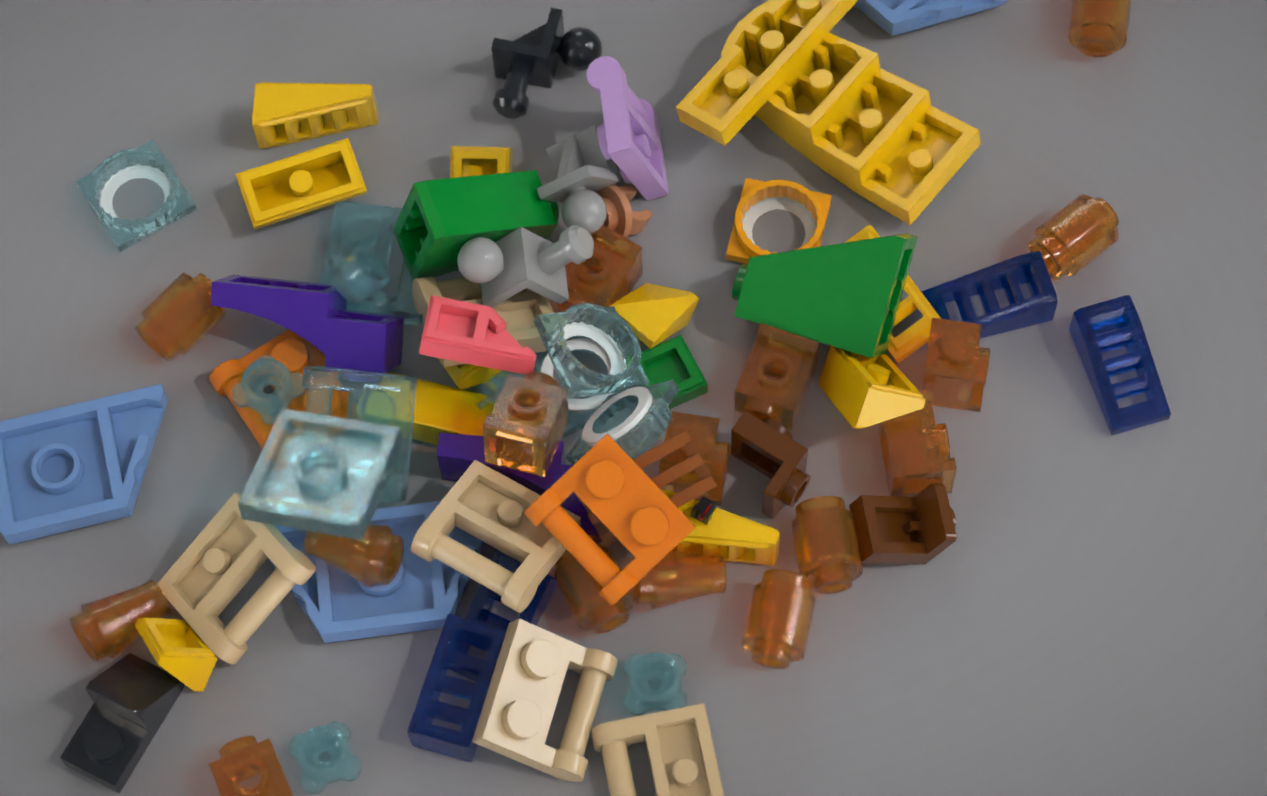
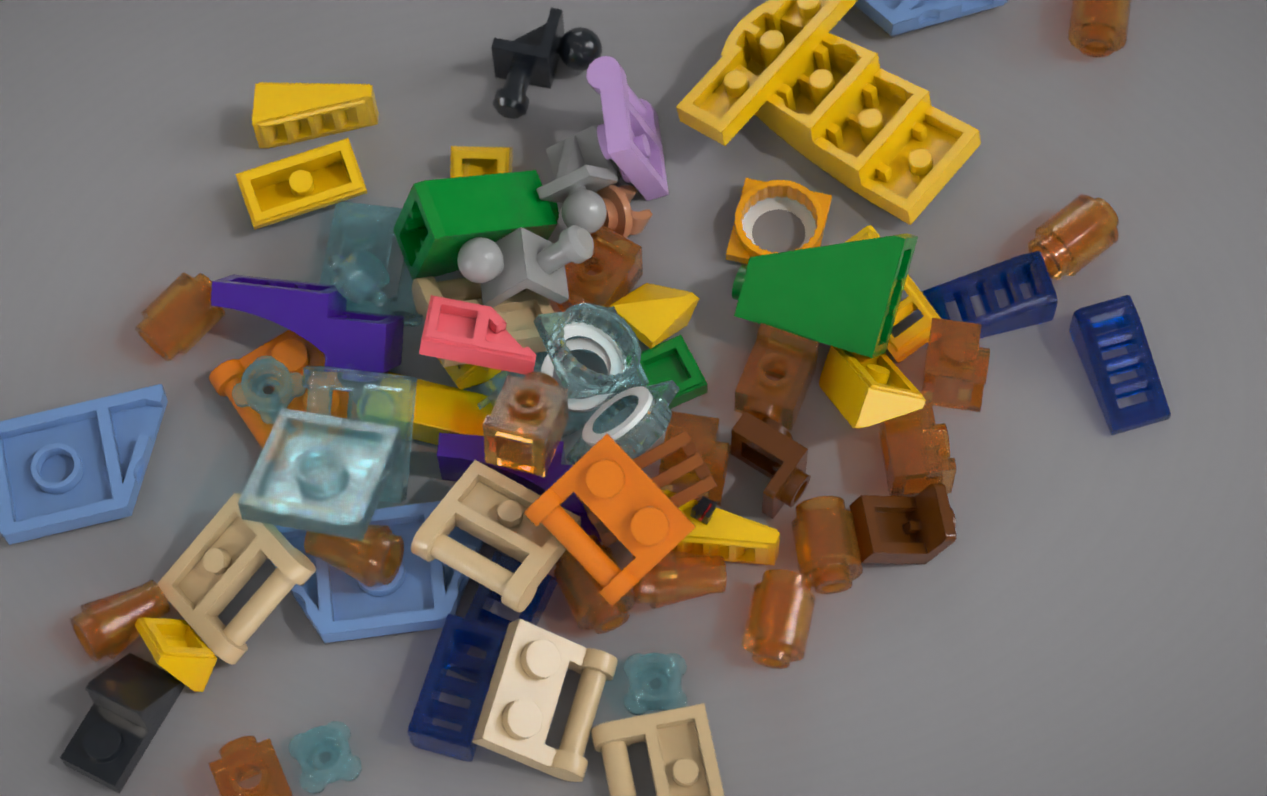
clear light blue piece [76,140,197,252] -> none

